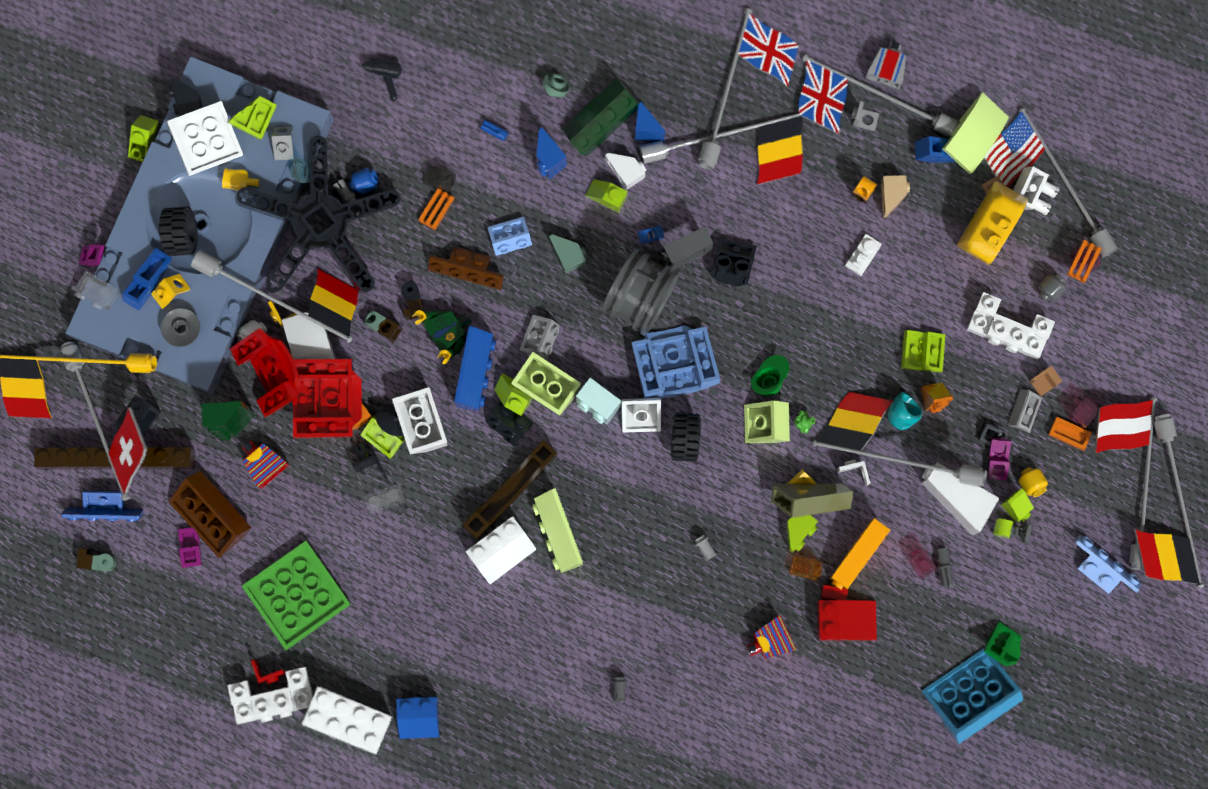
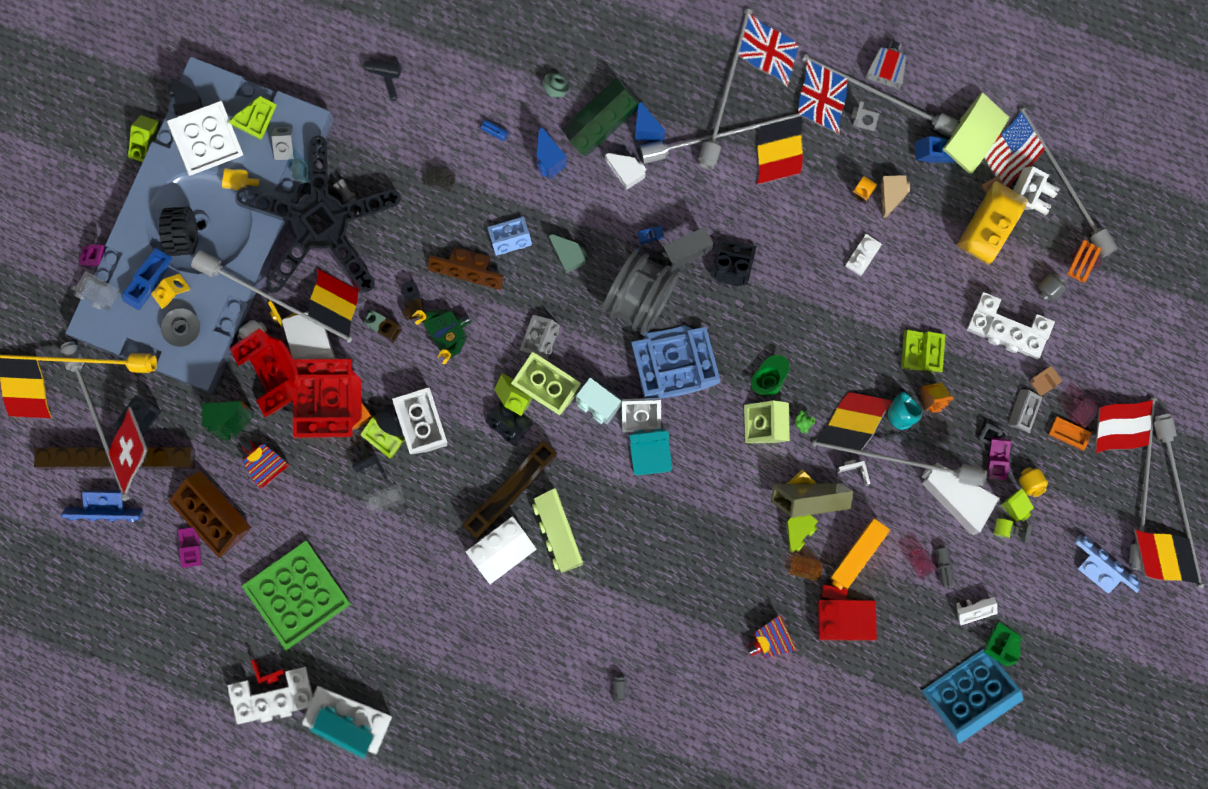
leg [76,548,116,571] -> none
blue head [350,167,379,195] -> none
blue slope [397,697,439,739] -> none
orange tile [418,188,454,230] -> none
blue slope [454,326,497,411] -> none
lime slope [585,179,628,213] -> none
black tyre [671,412,701,462] -> none
light grey pin [695,535,717,561] -> none
none -> teal slope [309,705,375,759]
none -> teal bracket [629,428,672,476]
none -> white plate [957,597,997,626]

